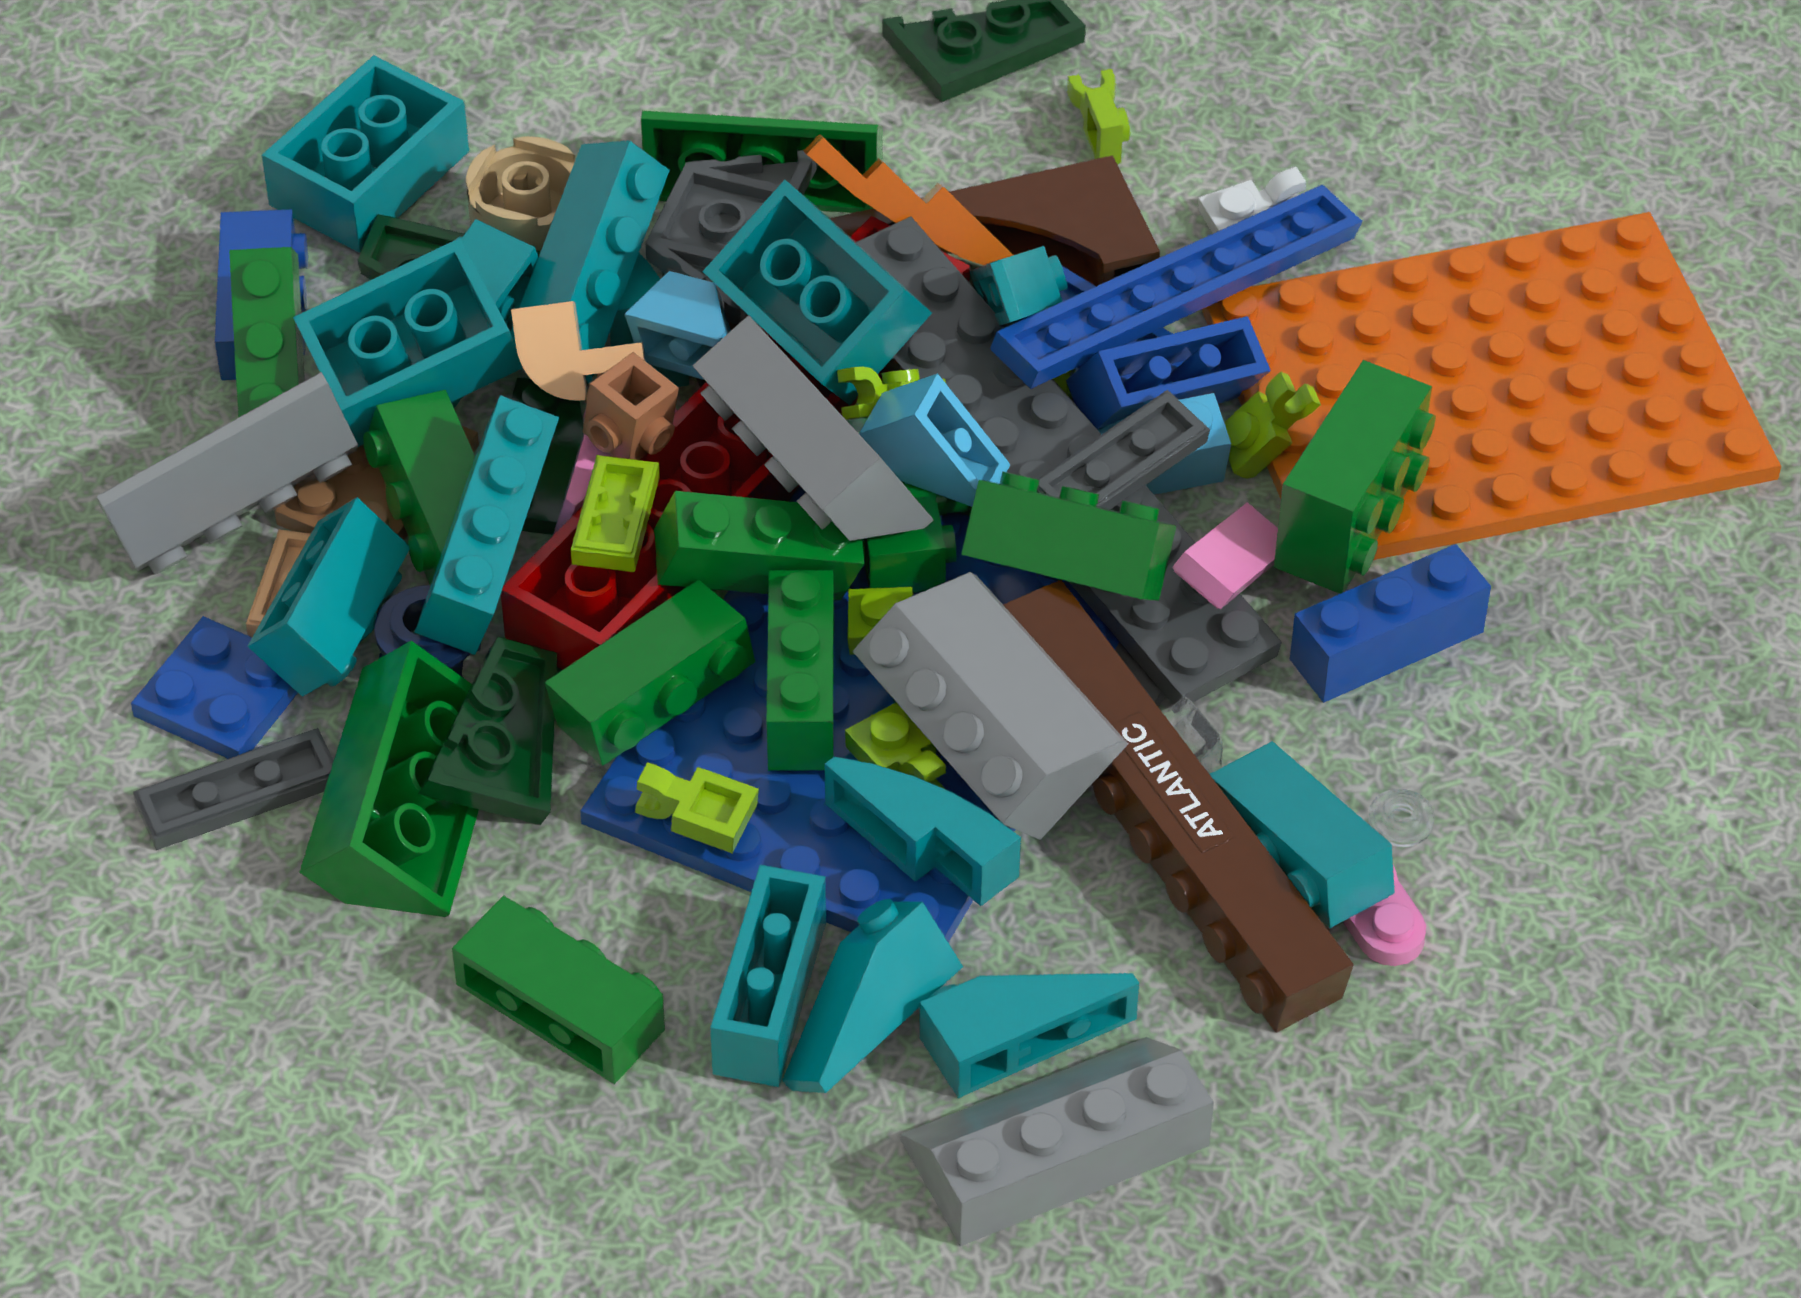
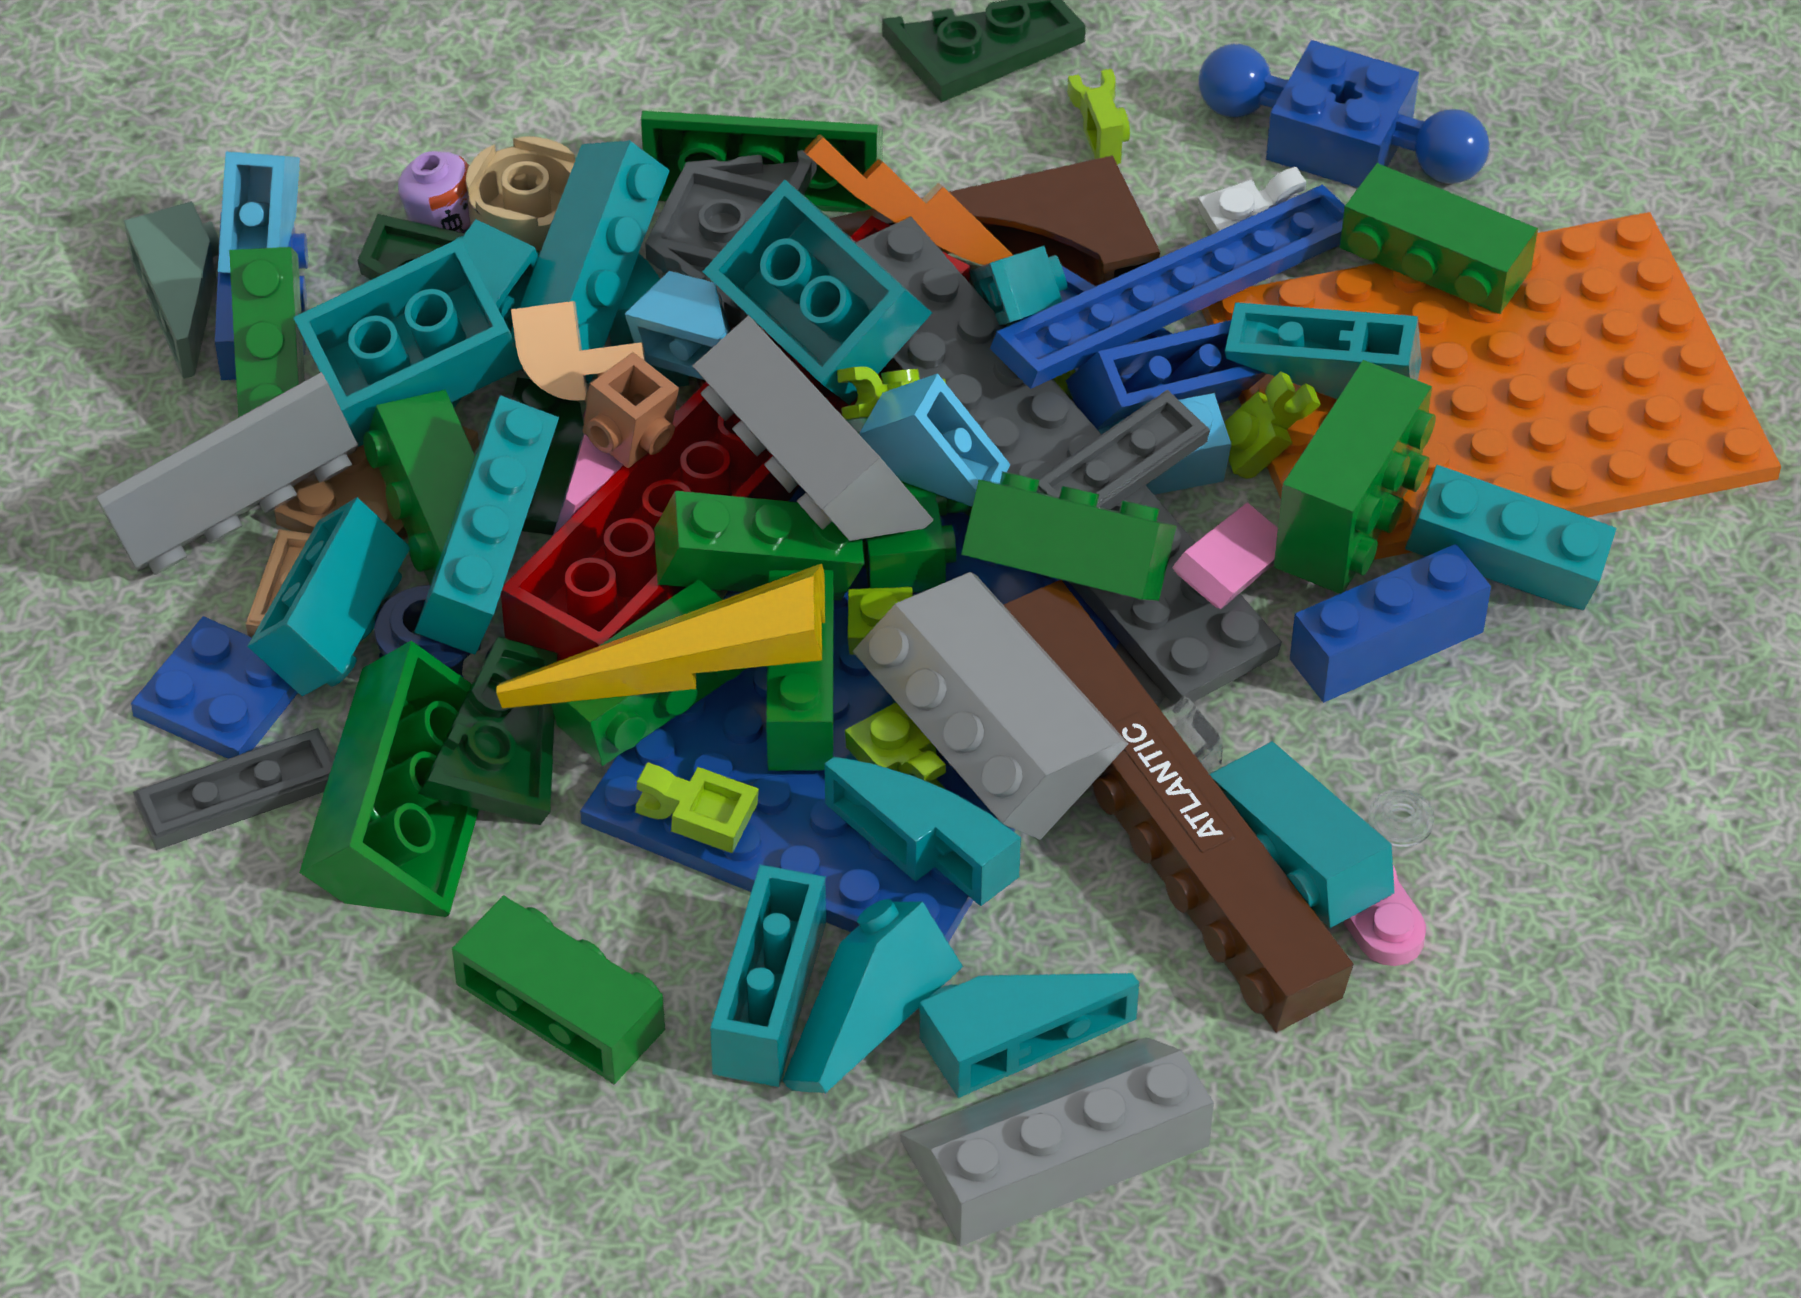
teal brick [262,55,469,253] -> none
lime plate [571,455,660,572] -> none
none -> sand green slope [124,201,219,379]
none -> medium azure slope [218,151,300,273]
none -> lavender head [398,151,479,233]
none -> yellow wedge [496,564,825,708]
none -> blue brick [1198,40,1490,188]
none -> teal slope [1225,302,1422,399]
none -> green brick [1340,163,1538,314]
none -> teal brick [1405,465,1617,610]

